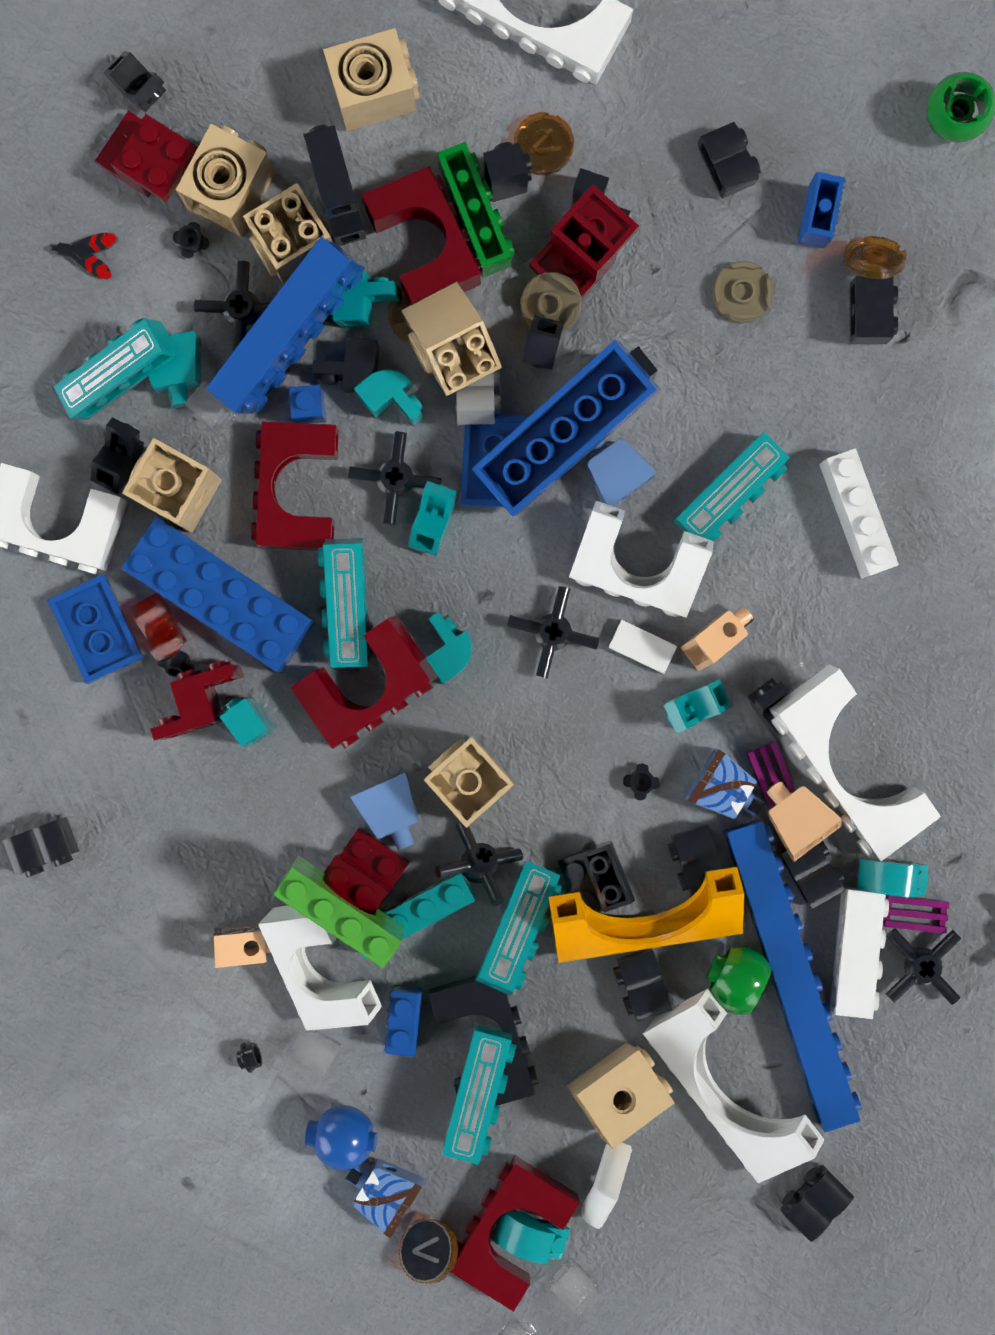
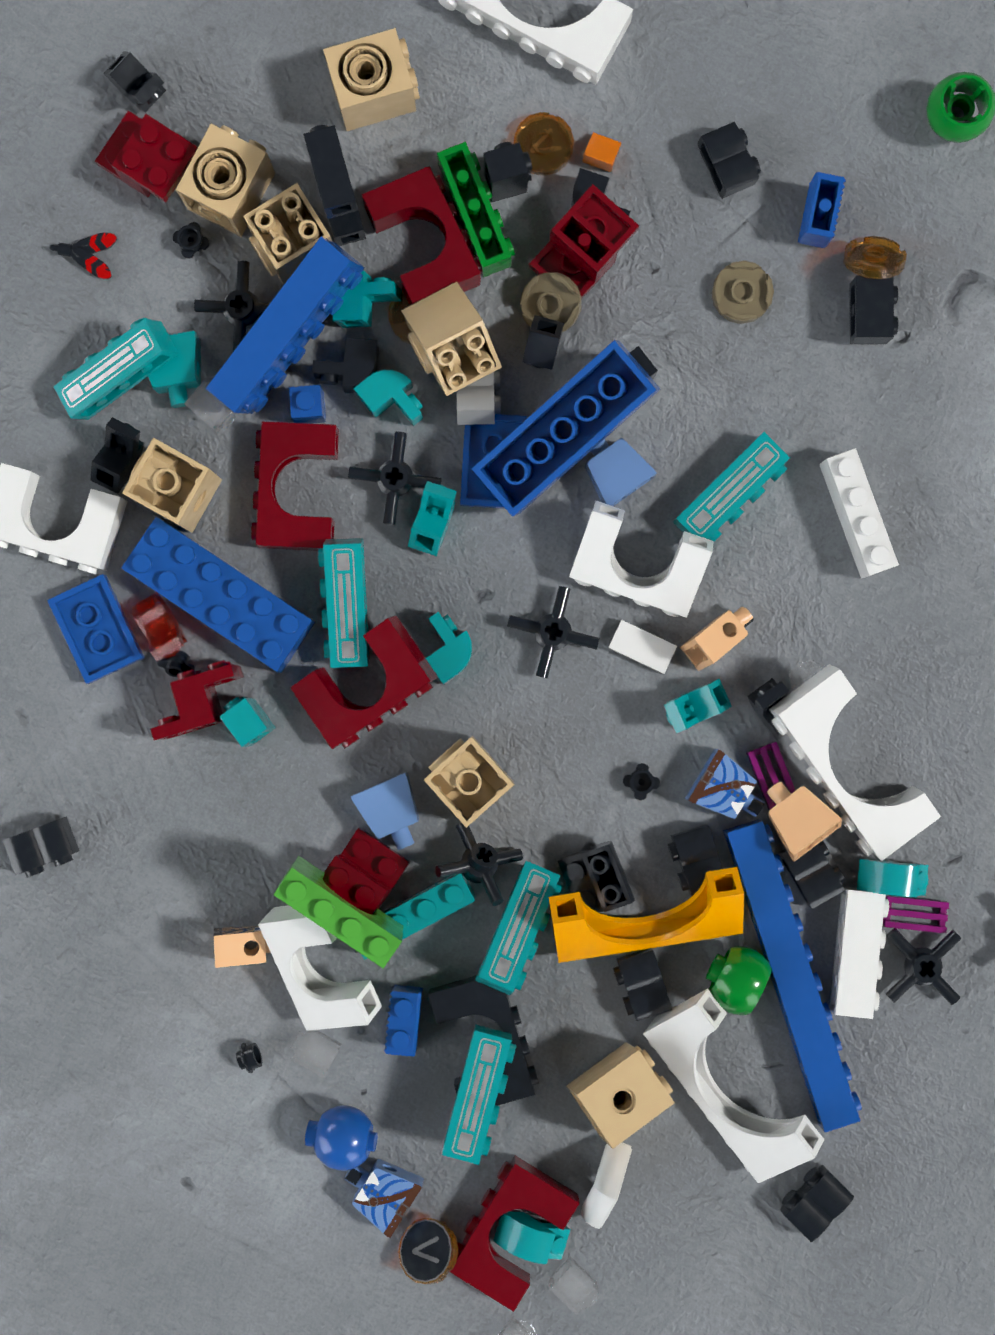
none -> orange slope [582,132,621,172]

